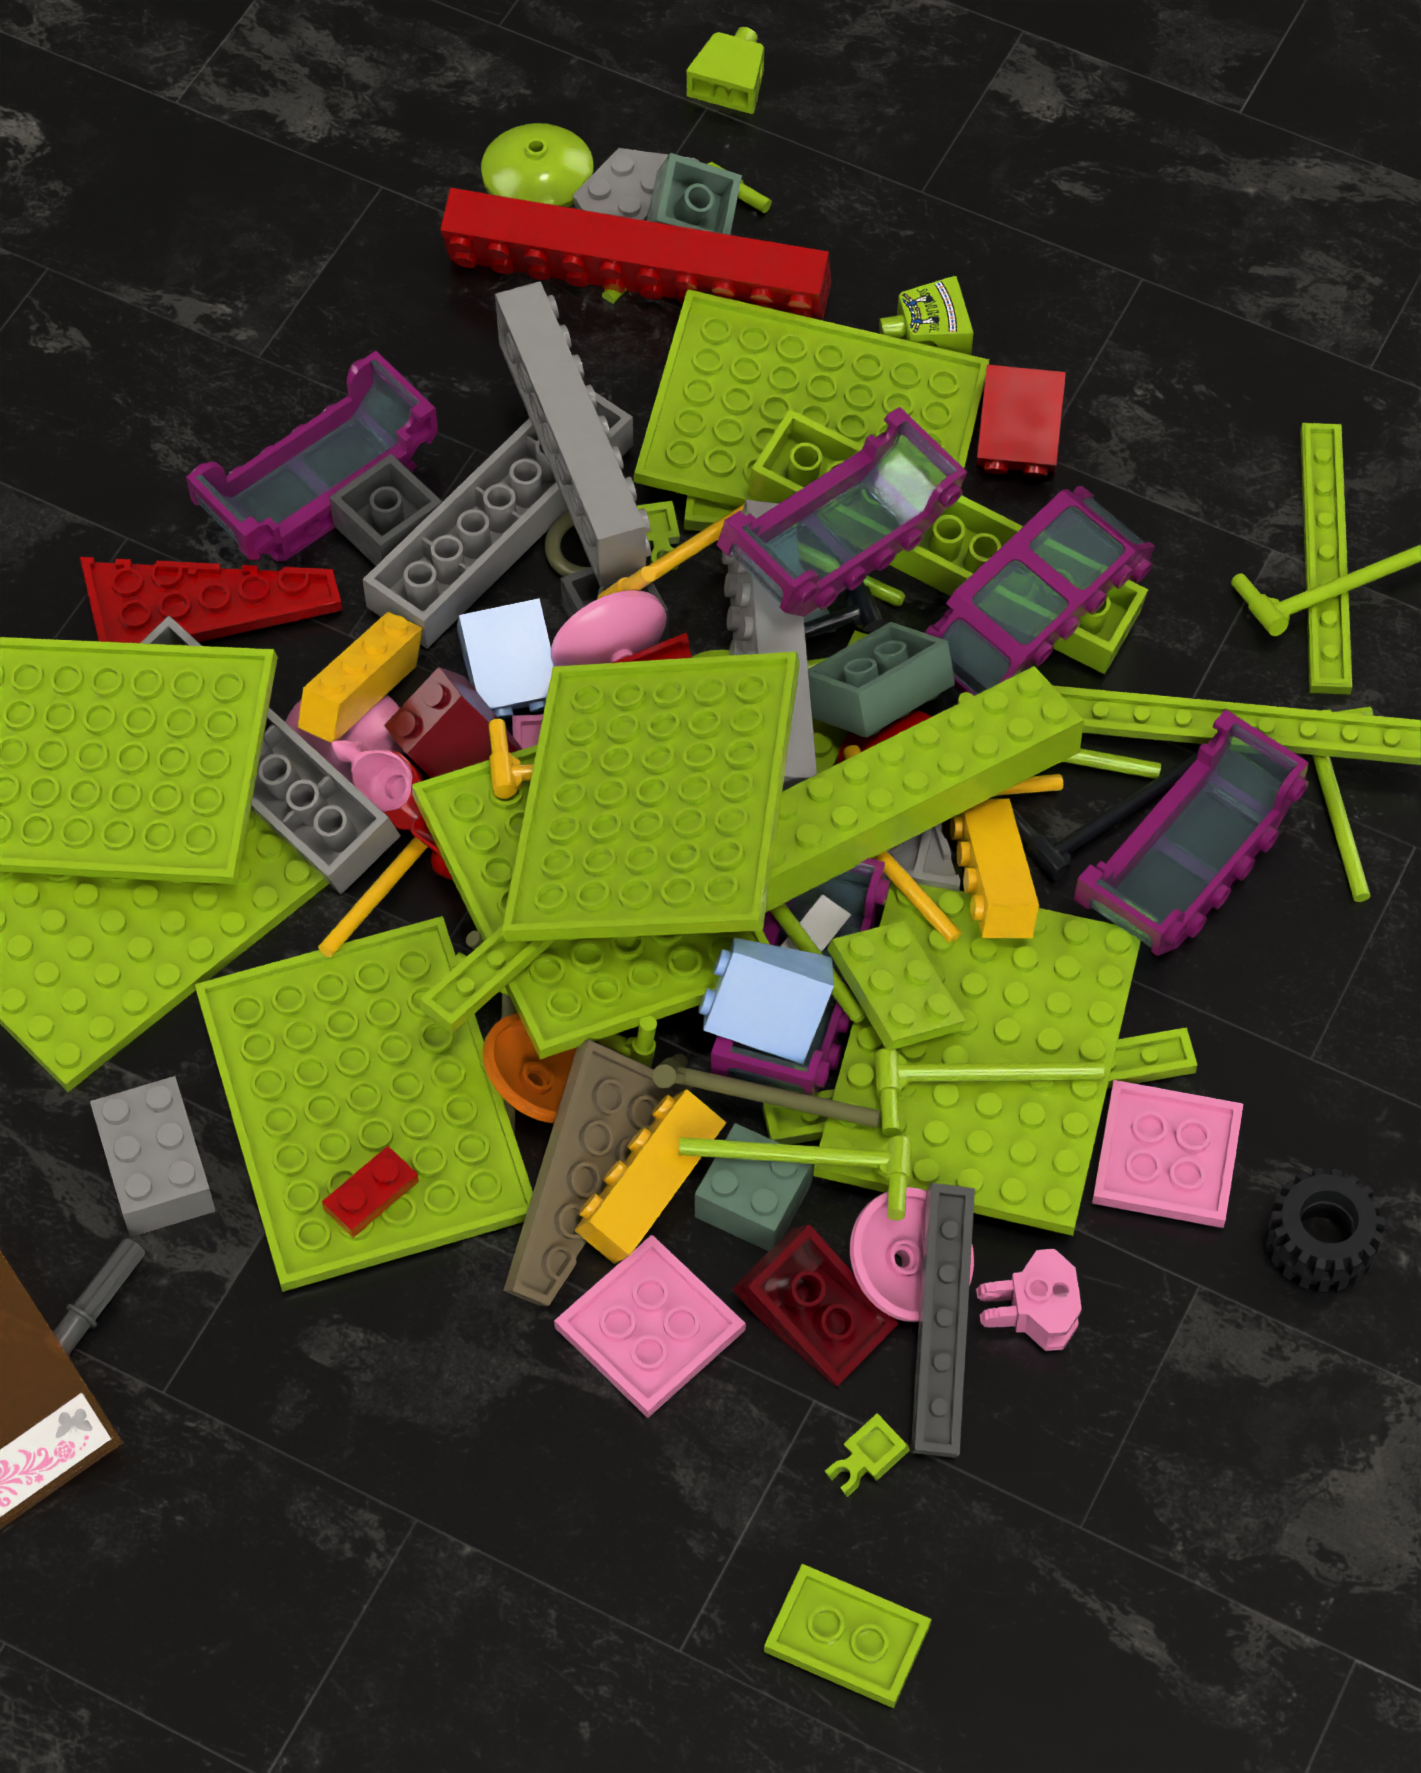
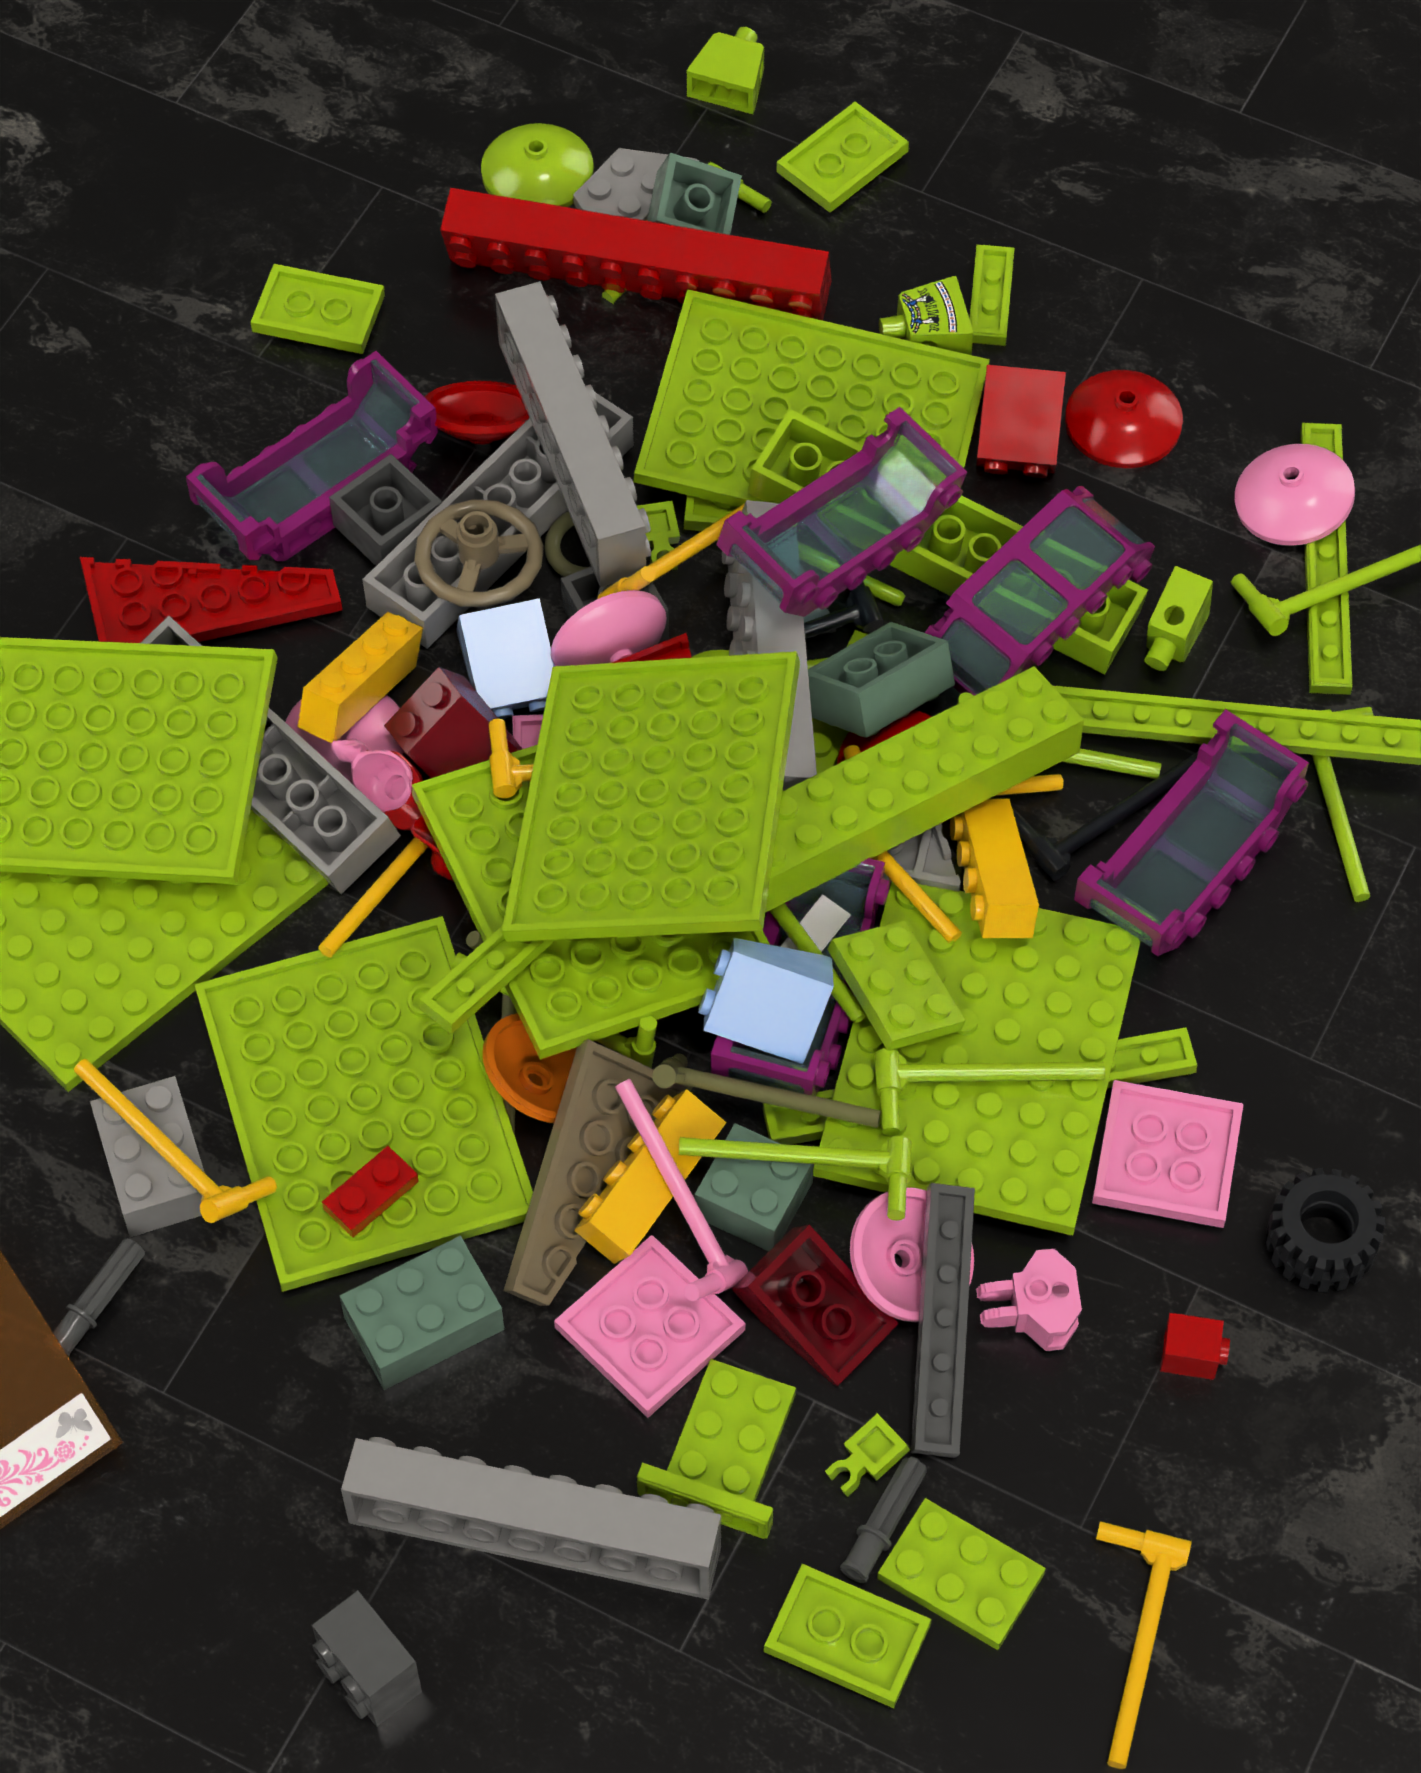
none -> yellow bar [74,1059,277,1223]
none -> lime plate [251,264,385,354]
none -> dark grey brick [312,1590,422,1727]
none -> sand green brick [339,1236,505,1390]
none -> light grey brick [341,1437,721,1600]
none -> dark tan piece [414,499,544,608]
none -> red dish [425,381,530,445]
none -> bright pink bar [615,1079,748,1301]
none -> lime tile [637,1462,773,1539]
none -> lime plate [667,1359,796,1501]
none -> lime plate [776,102,909,213]
none -> dark grey axle [840,1456,927,1583]
none -> lime plate [877,1498,1046,1650]
none -> lime tile [970,244,1015,346]
none -> red dish [1065,370,1183,468]
none -> yellow bar [1096,1521,1192,1769]
none -> lime torso [1144,566,1213,671]
none -> red brick [1160,1313,1230,1380]
none -> bright pink dish [1235,444,1355,546]

